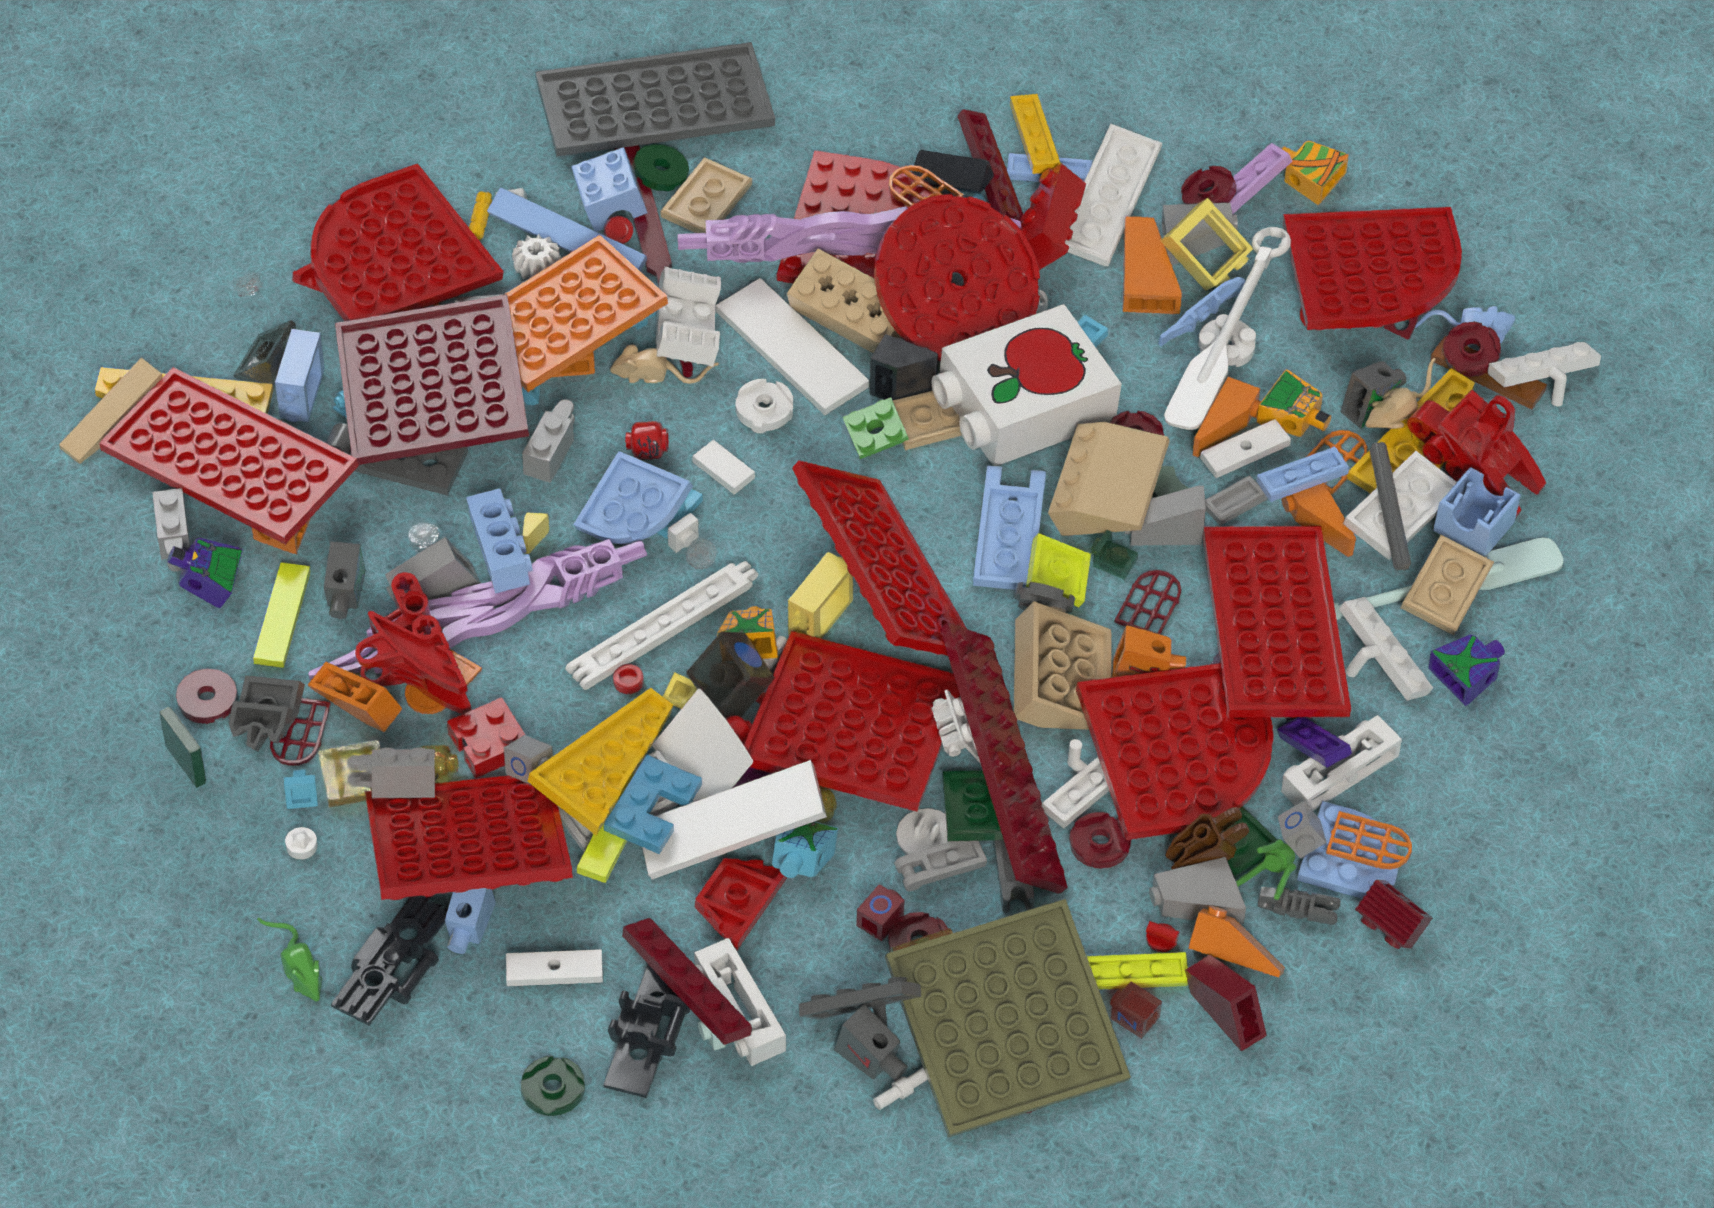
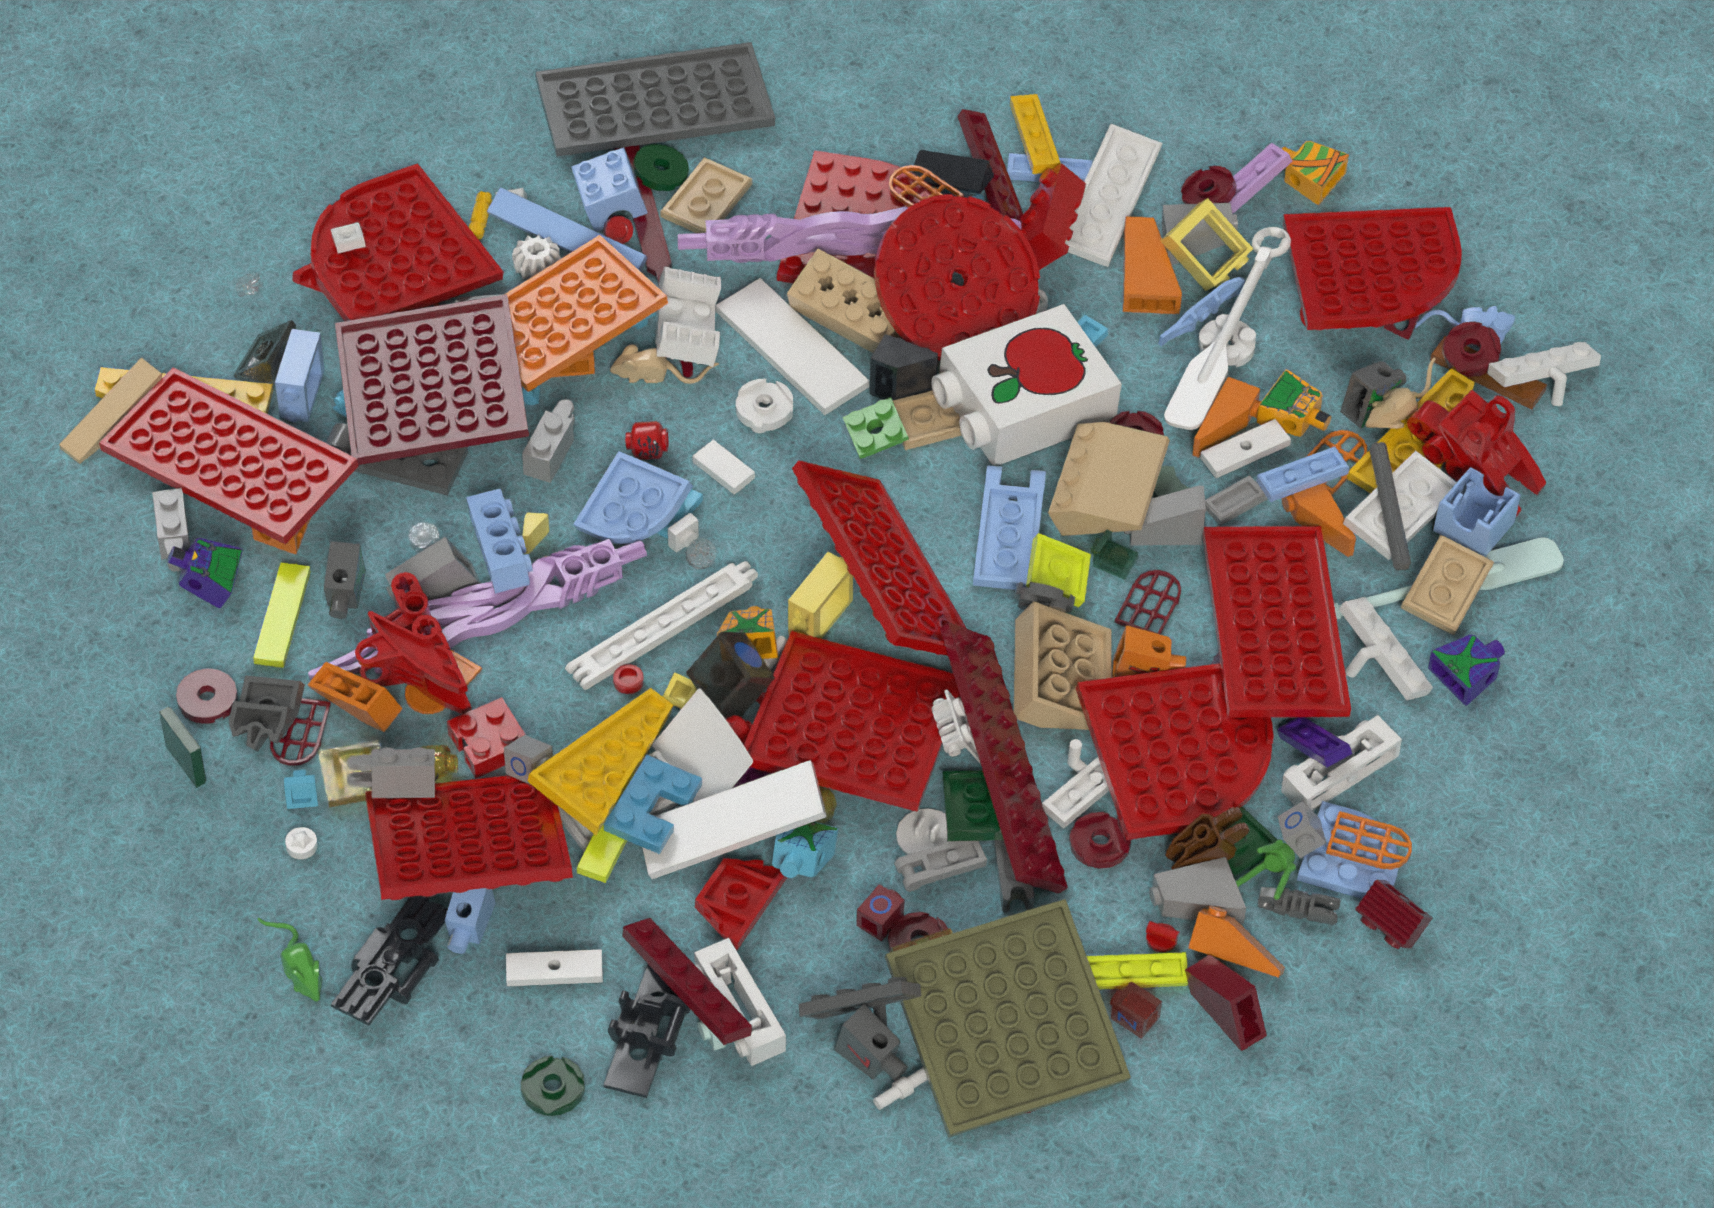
none -> white tile [331,223,366,253]

